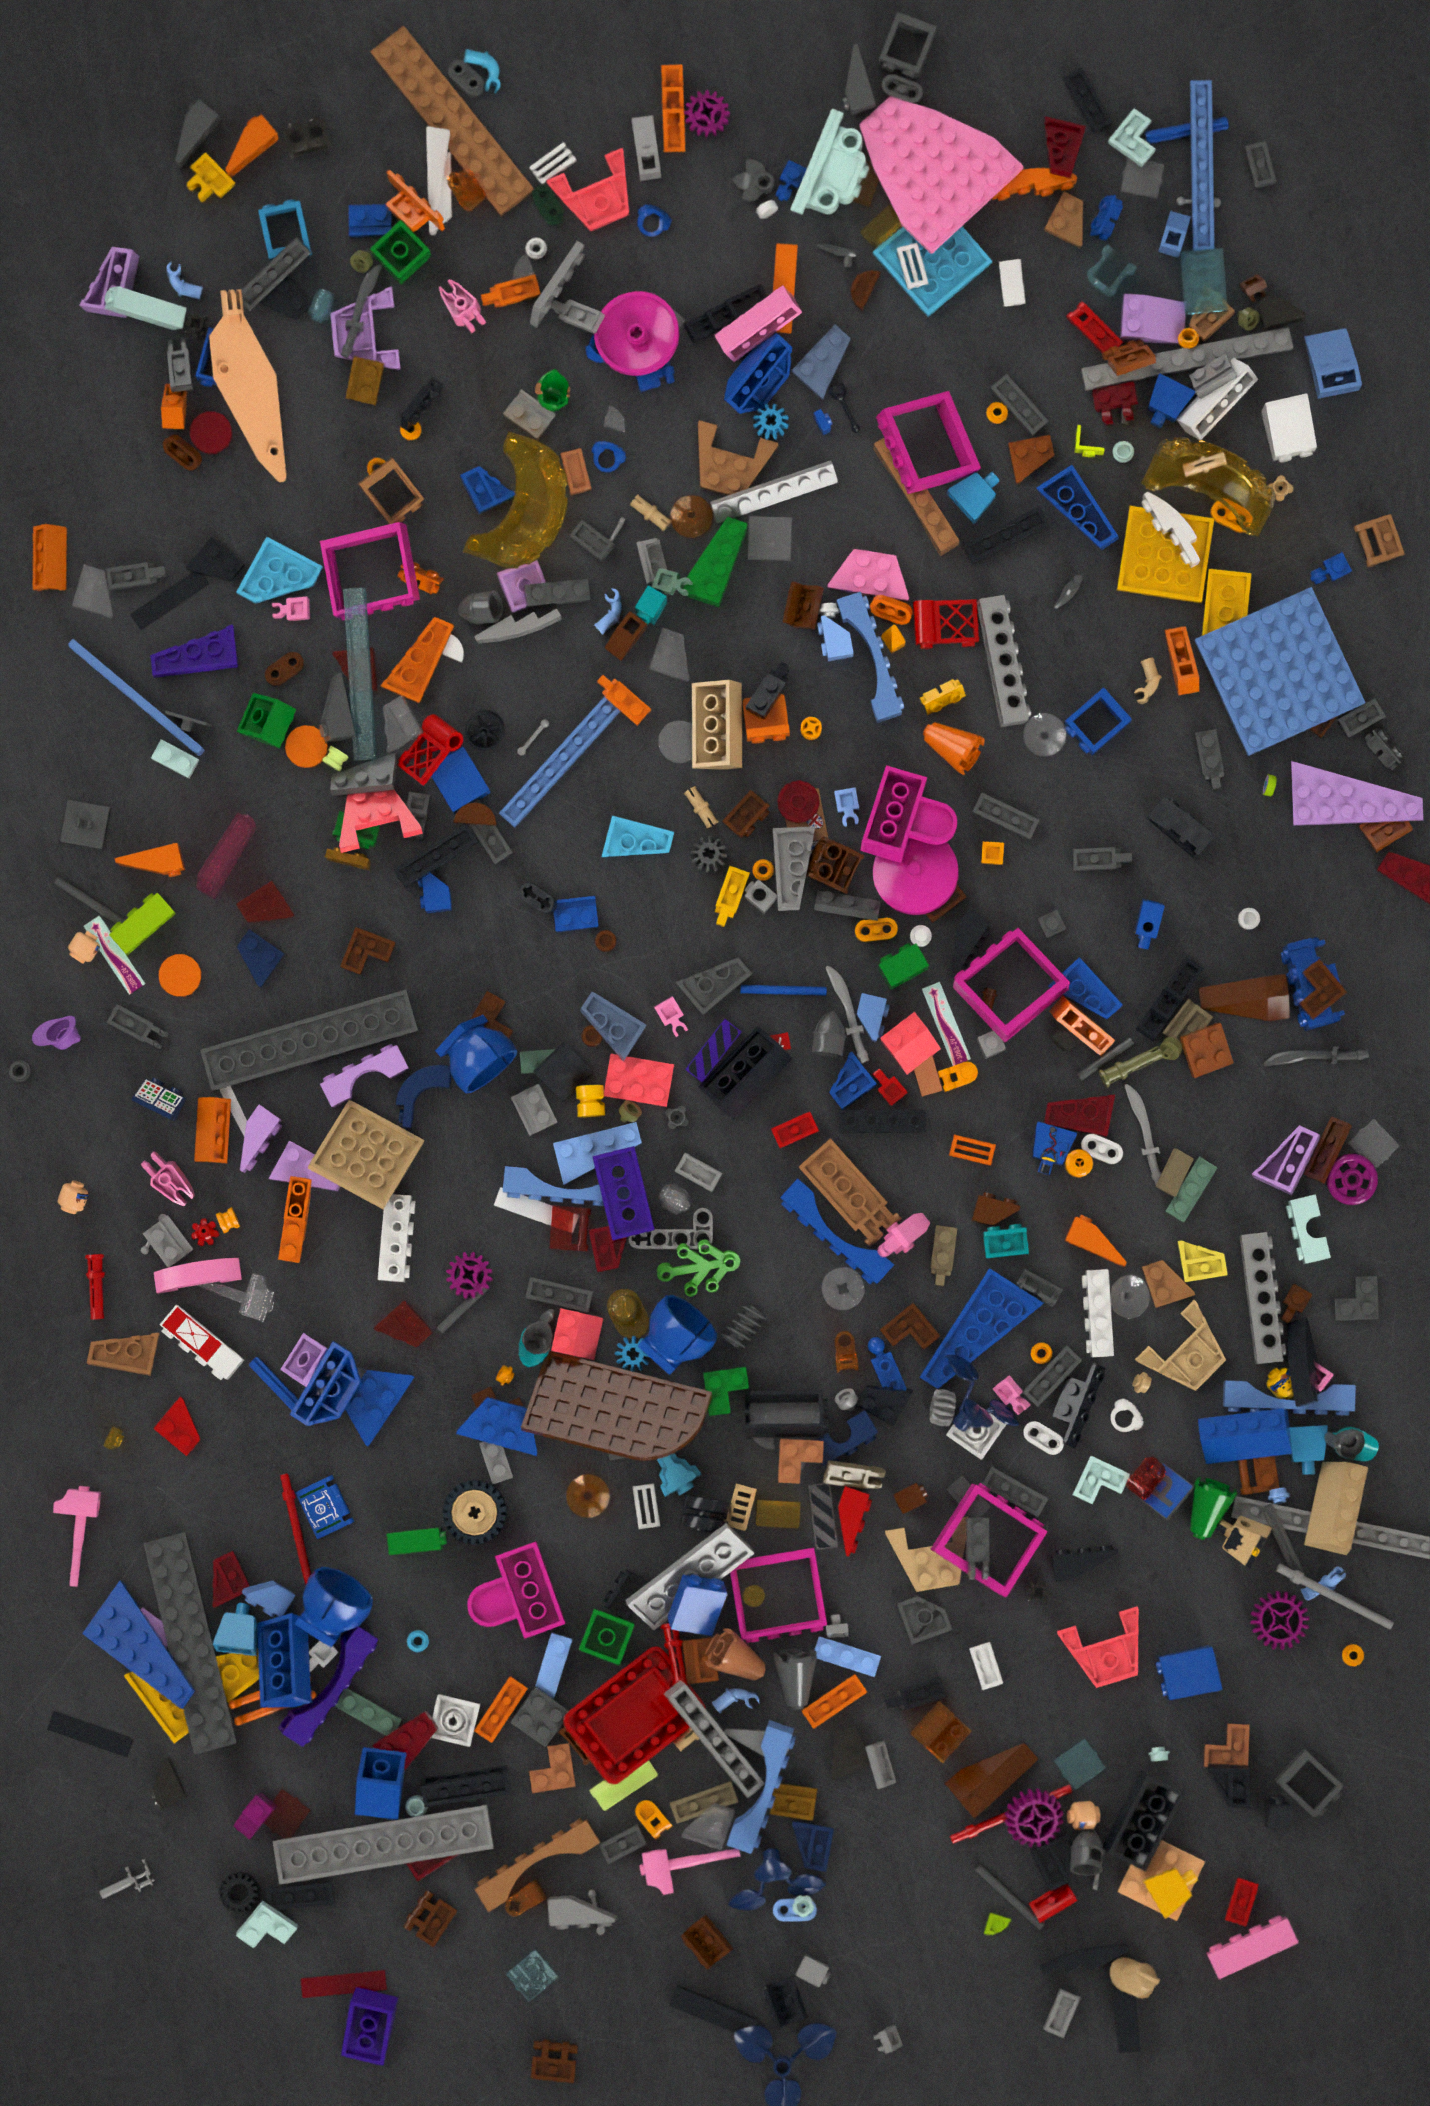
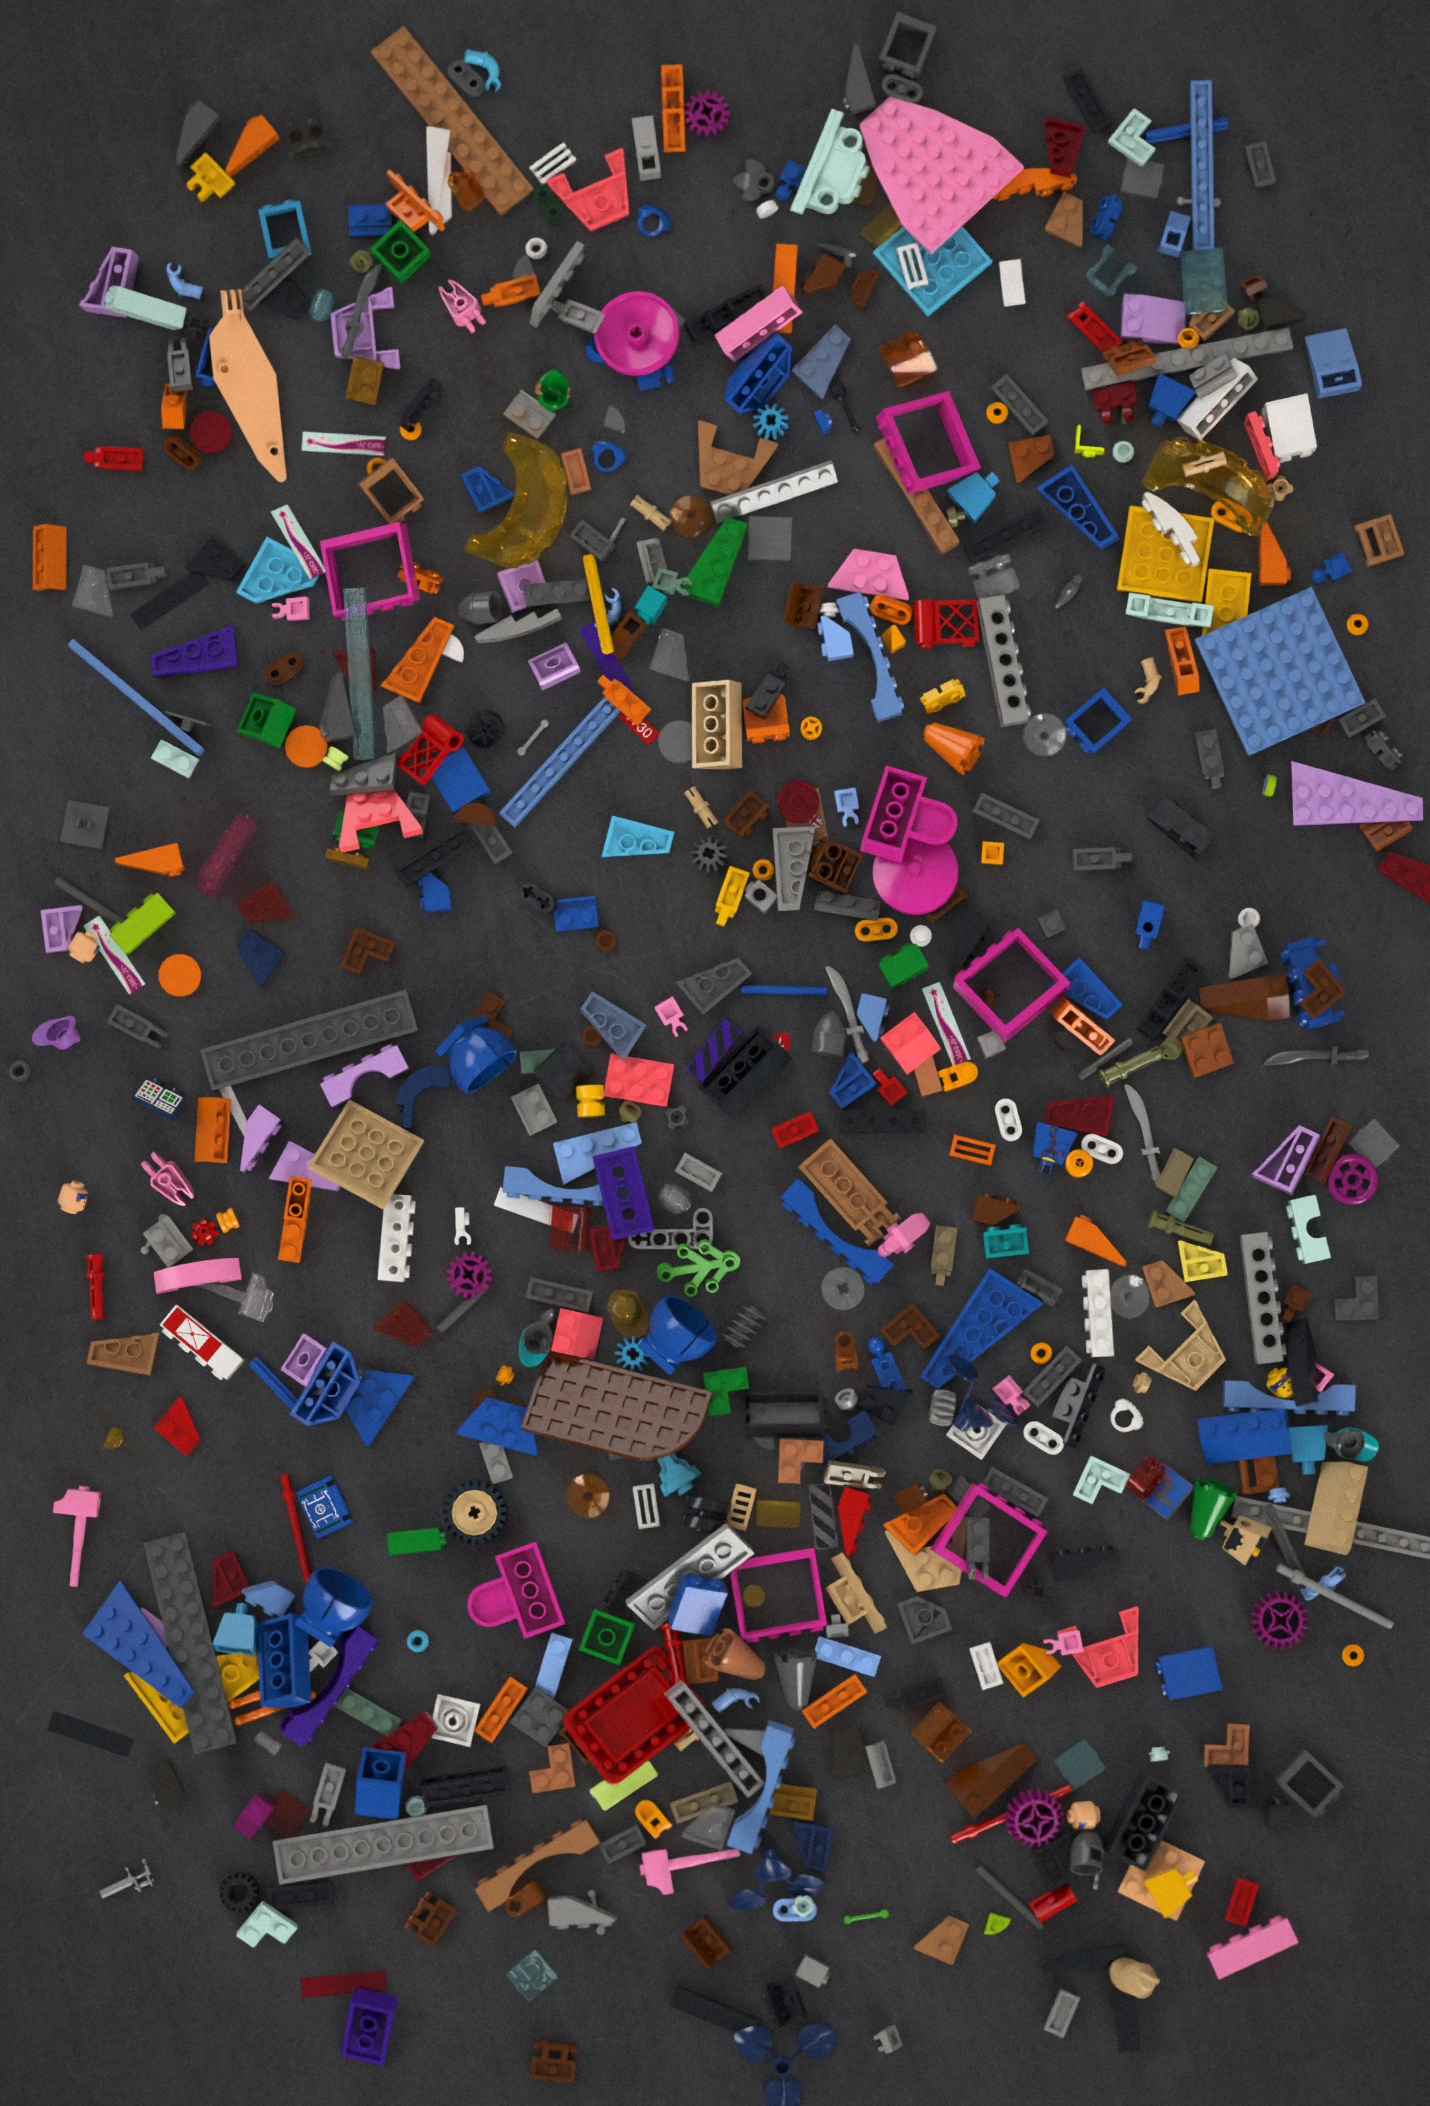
none -> lavender wing [41,905,83,953]
none -> red hinge [84,446,144,471]
none -> clear pin [254,1730,283,1756]
none -> sticker [271,505,325,579]
none -> sticker [302,432,385,456]
none -> light grey hinge [310,1762,347,1827]
none -> white plate [455,1207,471,1245]
none -> lavender slope [528,643,580,690]
none -> dark purple sticker [579,621,635,693]
none -> yellow axle [583,554,614,654]
none -> red sticker [618,712,660,745]
none -> reddish brown slope [801,253,846,296]
none -> tan bracket [826,1552,887,1633]
none -> bright green hinge [843,1909,889,1924]
none -> clear orange slope [878,330,937,388]
none -> orange wing [883,1494,957,1556]
none -> medium nougat wing [914,1915,969,1965]
none -> olive tile [929,1469,952,1492]
none -> olive tile [946,506,965,528]
none -> clear plate [968,554,1020,600]
none -> white plate [995,1099,1022,1141]
none -> light orange slope [997,1643,1062,1697]
none -> bright pink plate [1043,1630,1083,1656]
none -> light aqua slope [1126,593,1214,628]
none -> olive pin [1147,1209,1214,1246]
none -> light grey wing [1228,923,1268,979]
none -> coral plate [1244,411,1280,482]
none -> orange slope [1259,519,1291,586]
none -> light orange plate [1347,614,1368,635]

